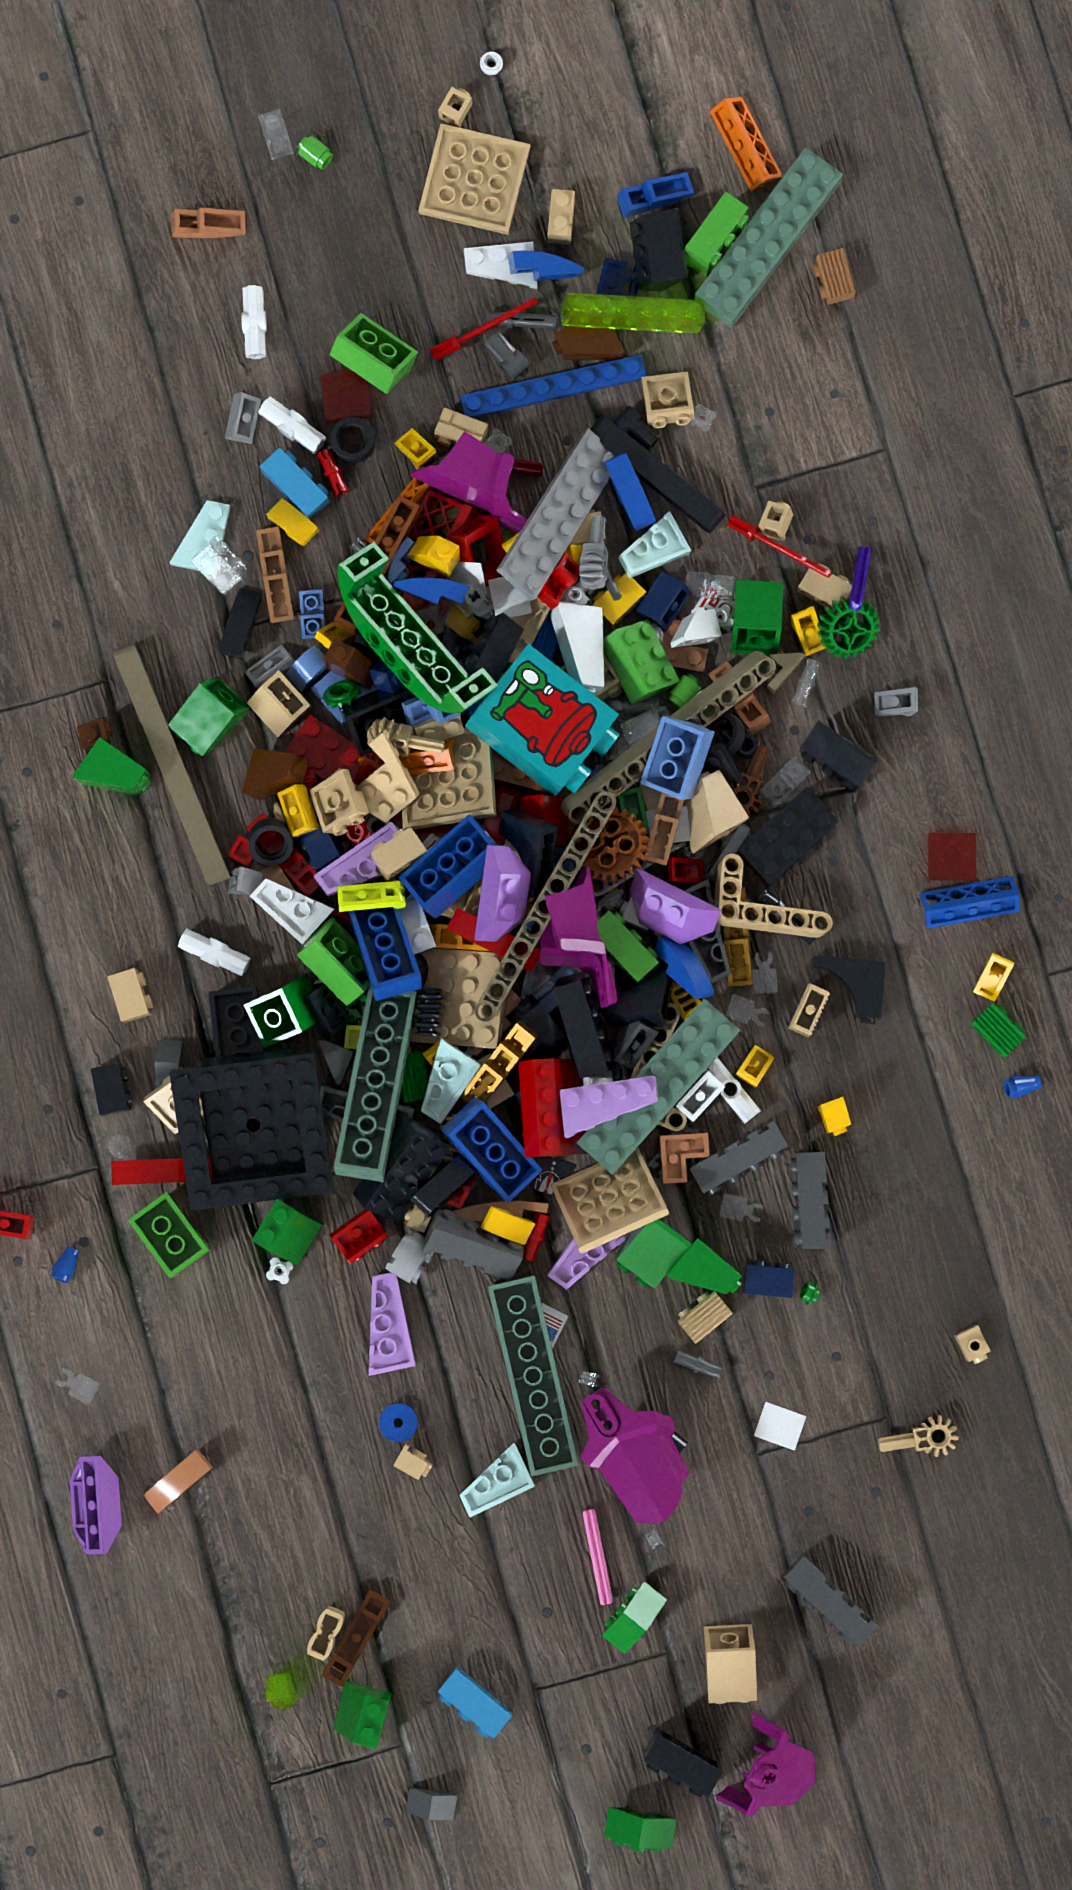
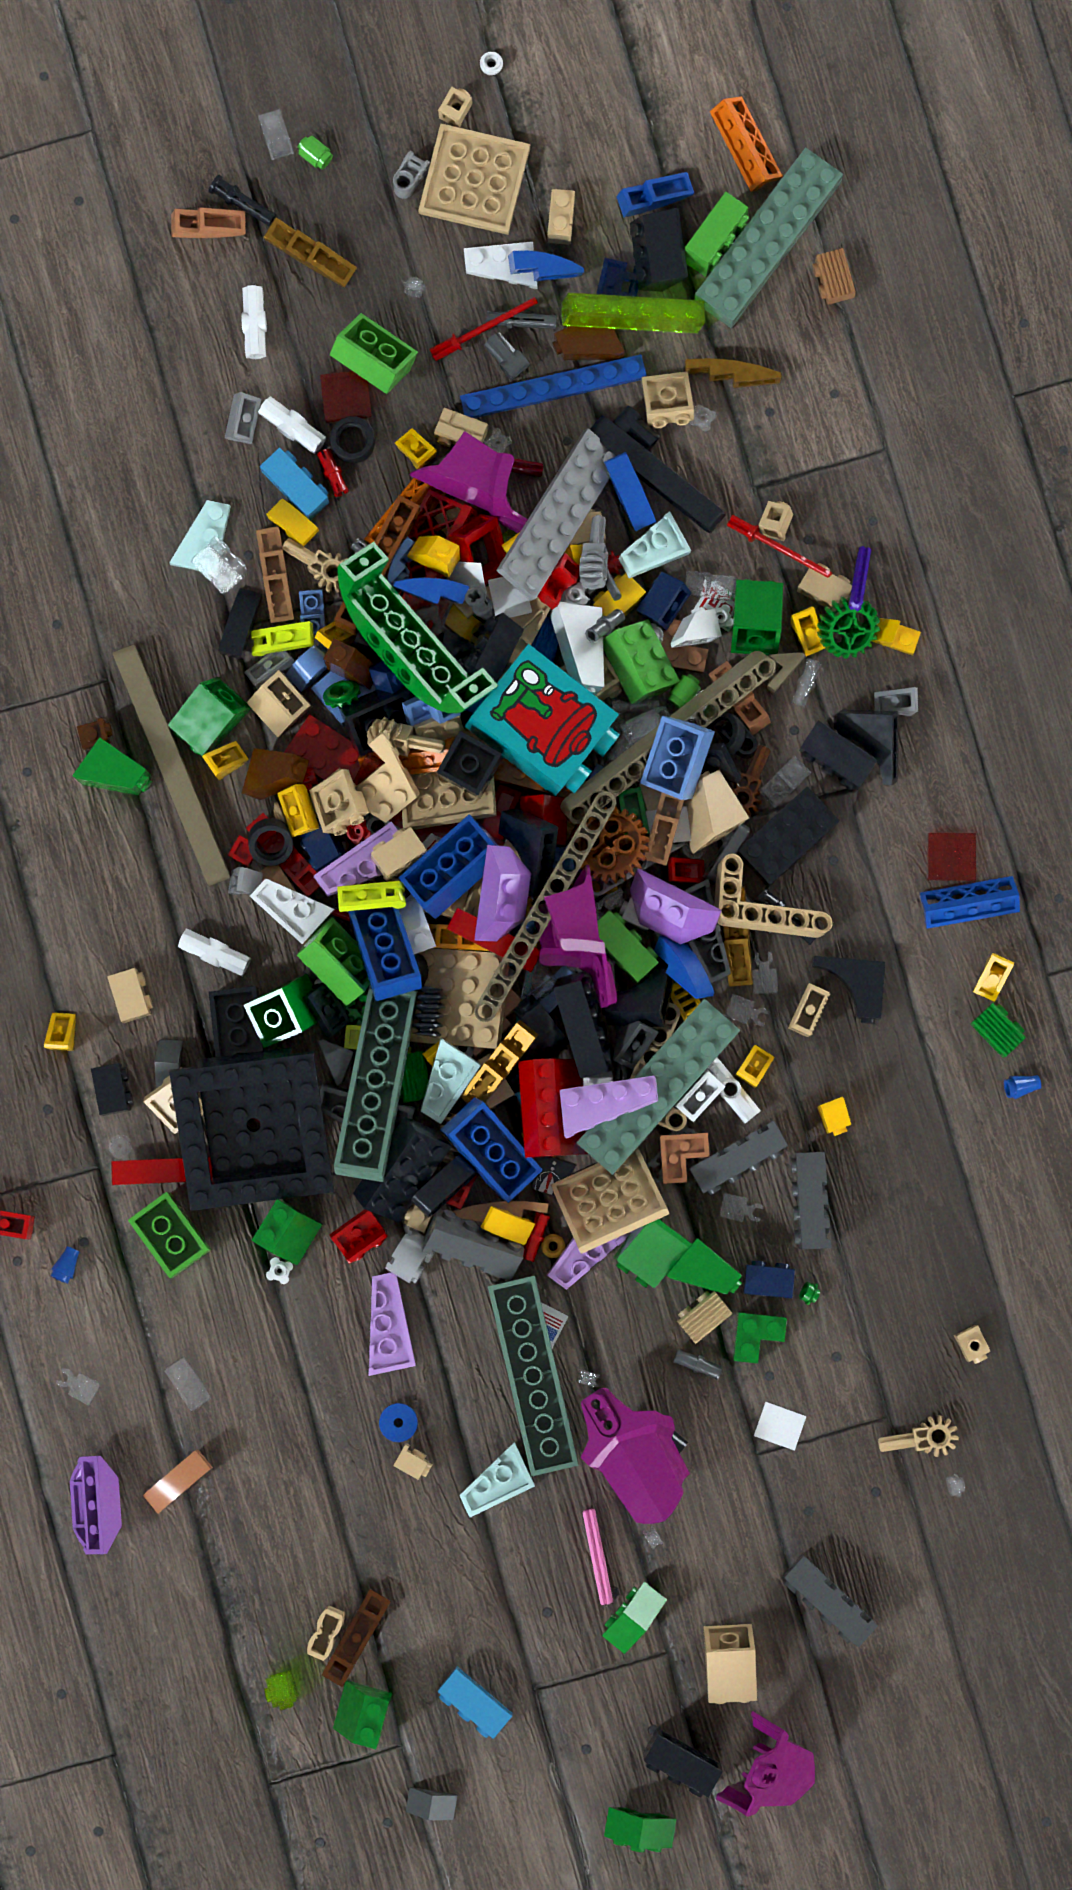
none -> yellow slope [44,1013,76,1051]
none -> clear slope [164,1356,211,1412]
none -> yellow slope [202,741,249,781]
none -> black pin [208,175,276,227]
none -> neon yellow plate [251,621,314,656]
none -> pearl gold slope [263,218,357,287]
none -> tan gear [282,538,348,593]
none -> light grey piece [393,151,431,199]
none -> clear plate [403,277,426,297]
none -> black brick [436,731,504,799]
none -> pearl gold plate [541,1234,565,1258]
none -> dark grey pin [585,609,625,643]
none -> red plate [607,551,623,575]
none -> pearl gold slope [684,358,781,388]
none -> green brick [733,1312,787,1364]
none -> black arch [834,709,898,785]
none -> yellow slope [871,618,921,655]
none -> clear plate [946,1473,965,1498]

